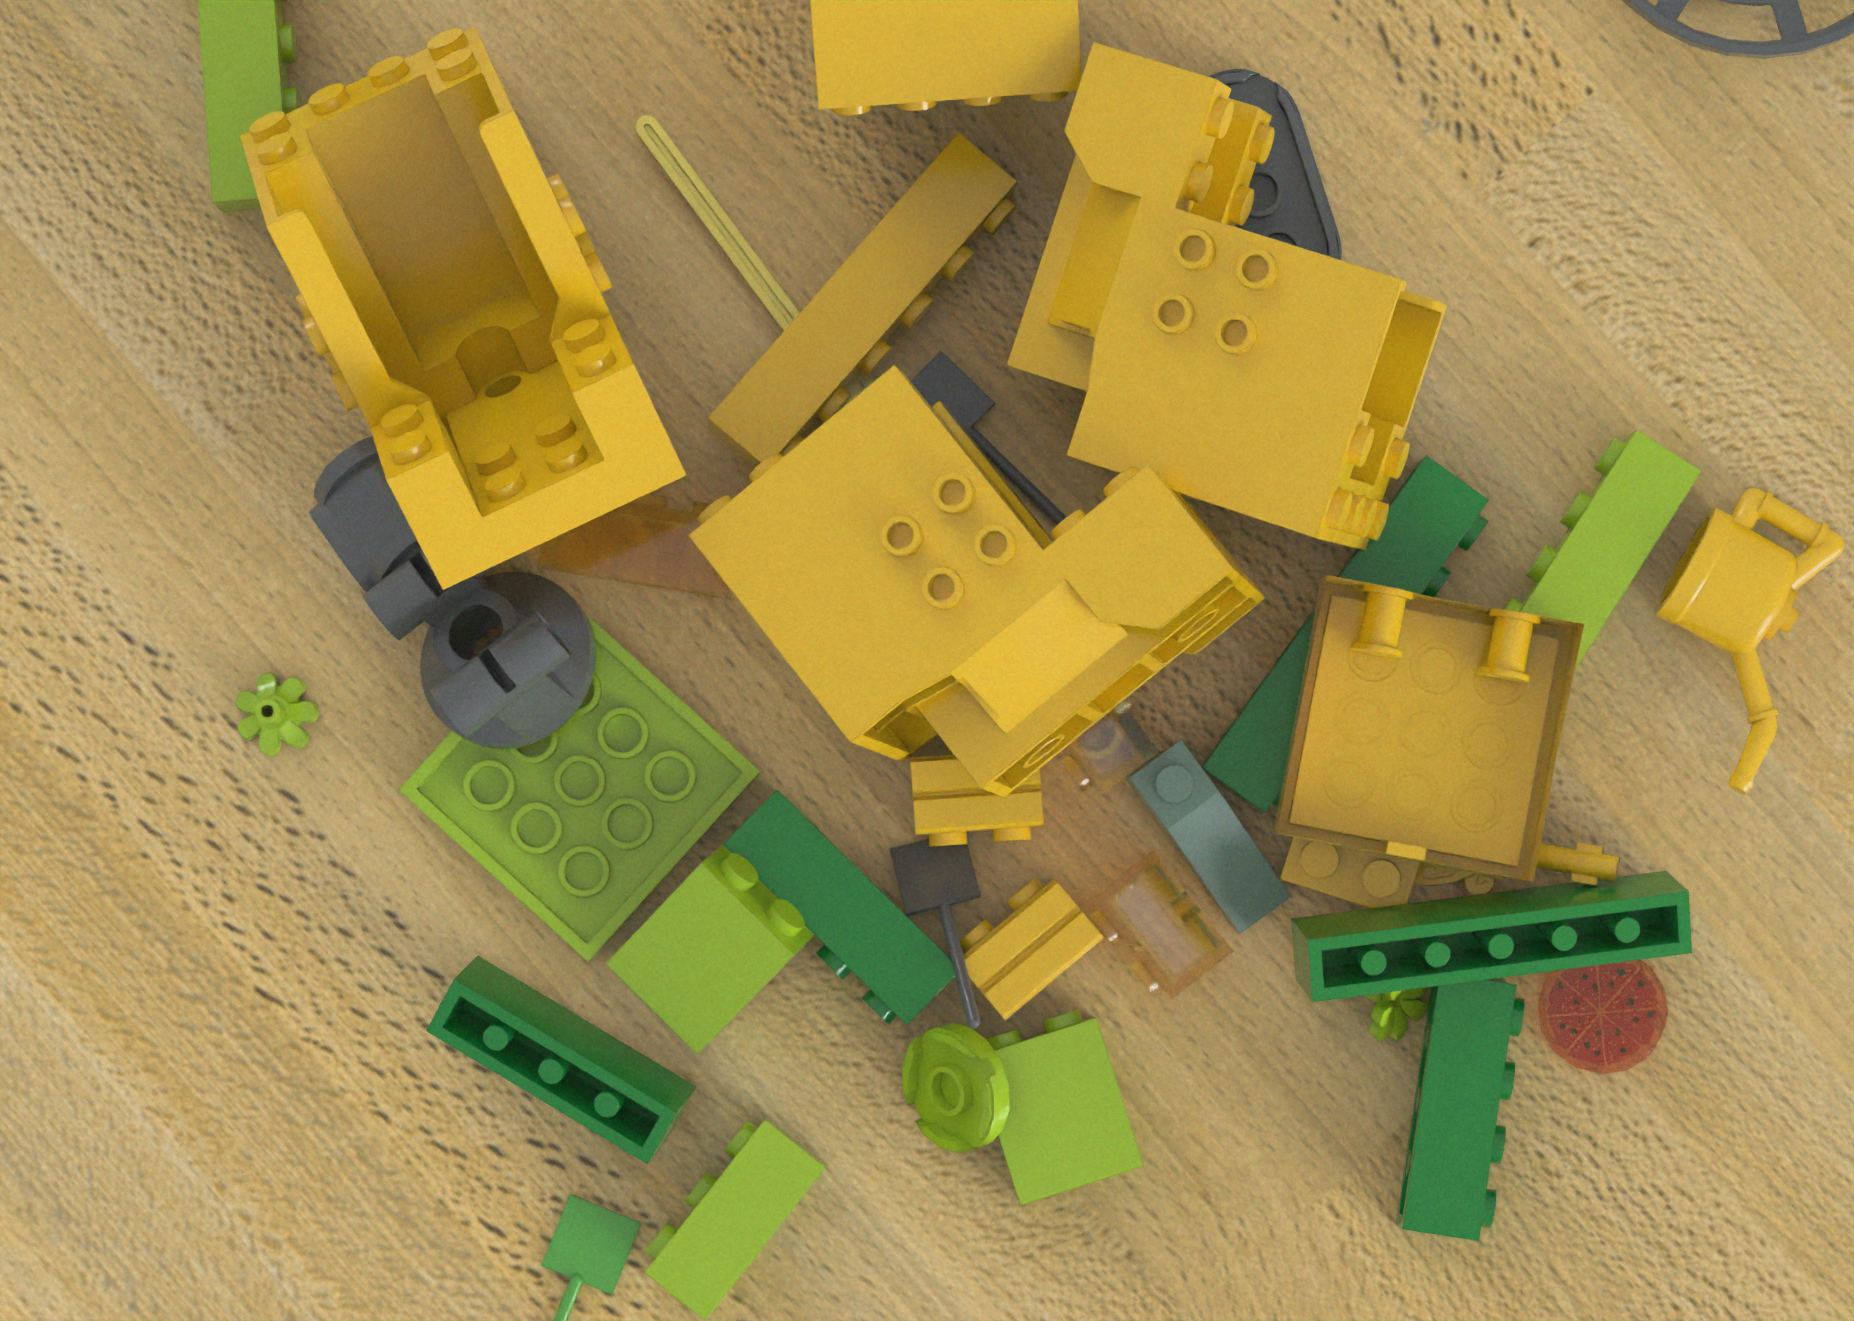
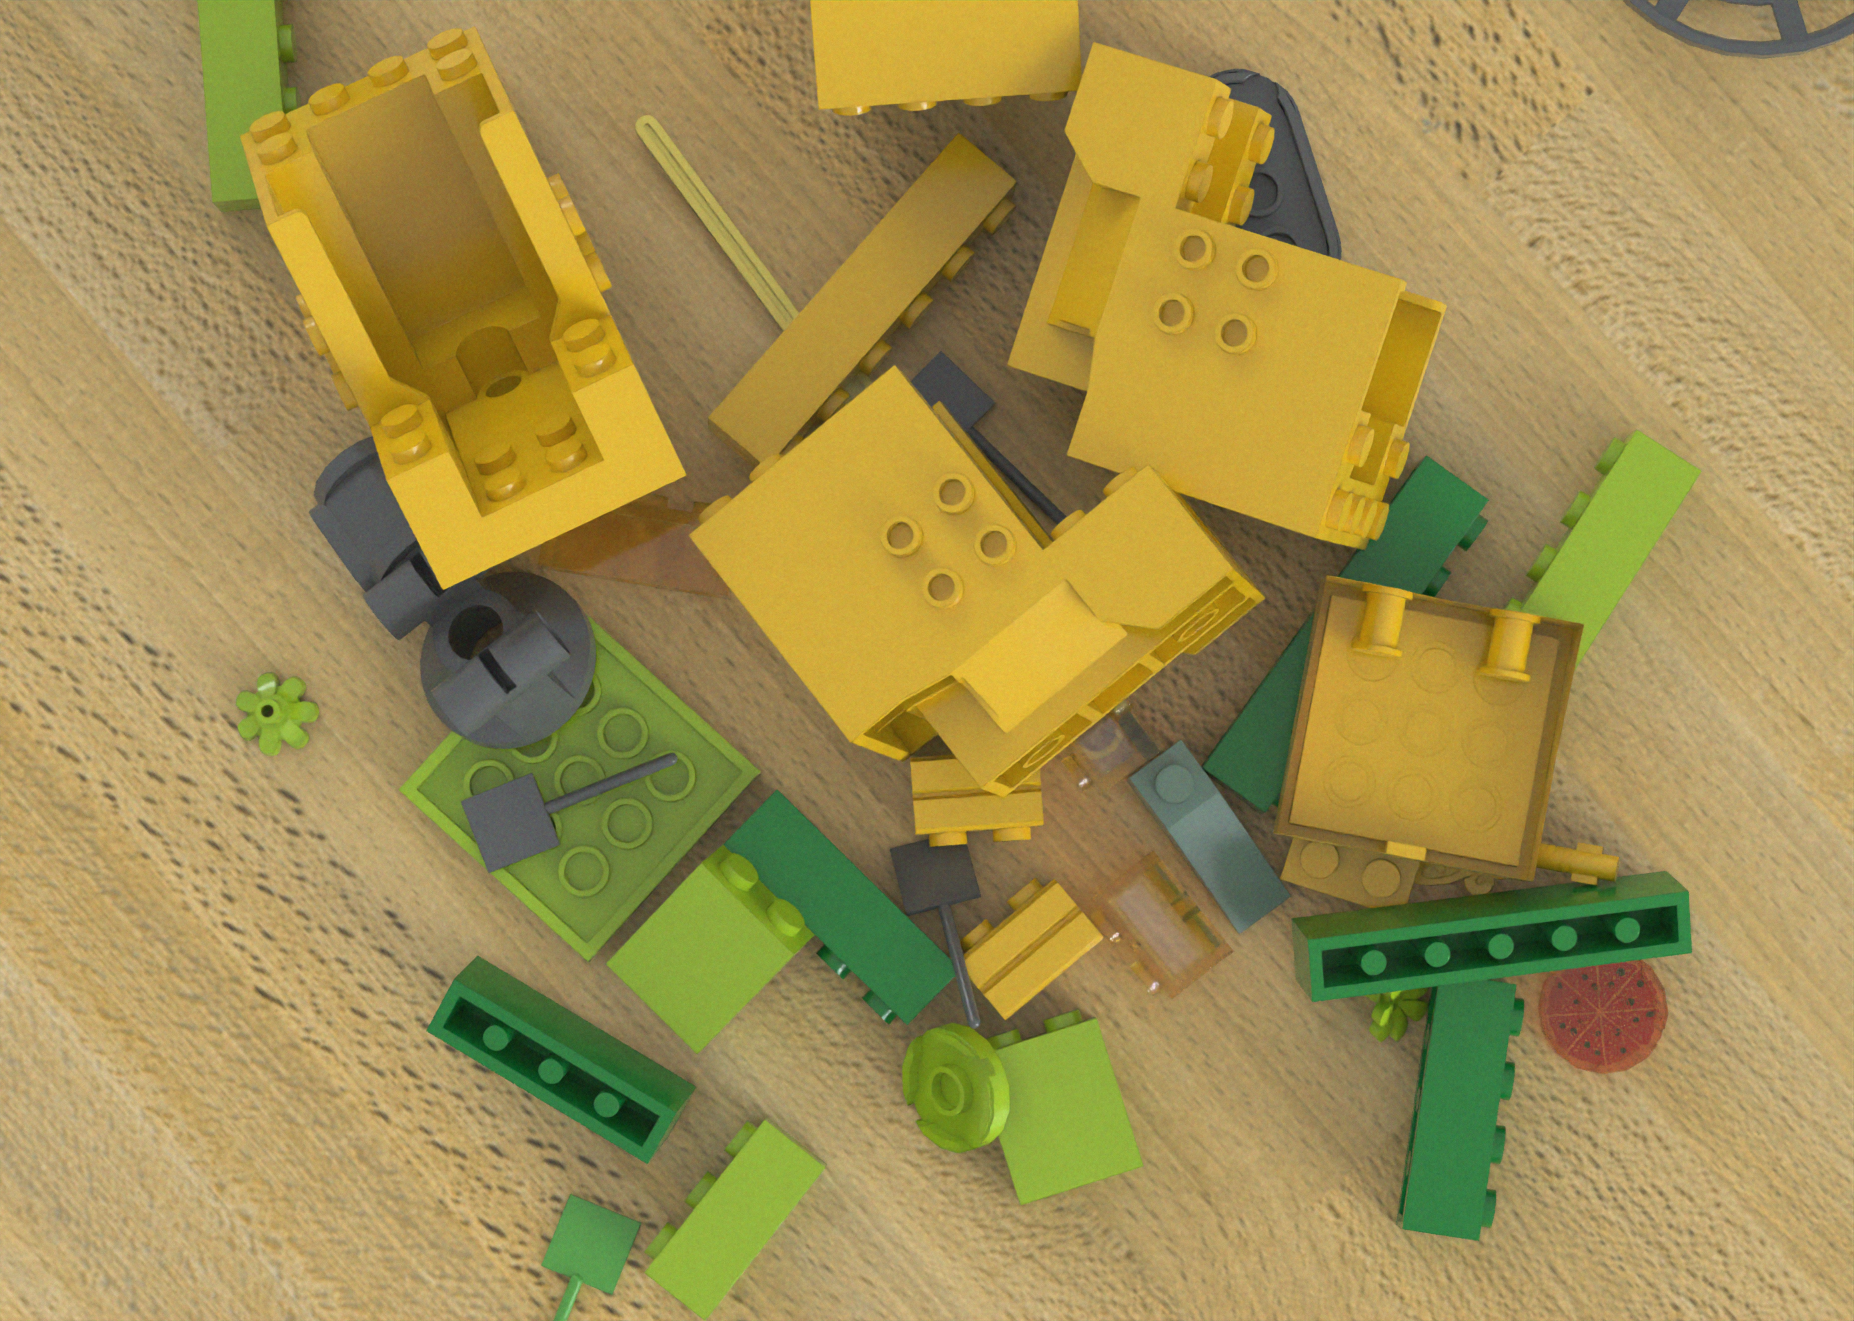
yellow piece [1654,488,1844,795] -> none
none -> dark grey piece [461,753,678,873]

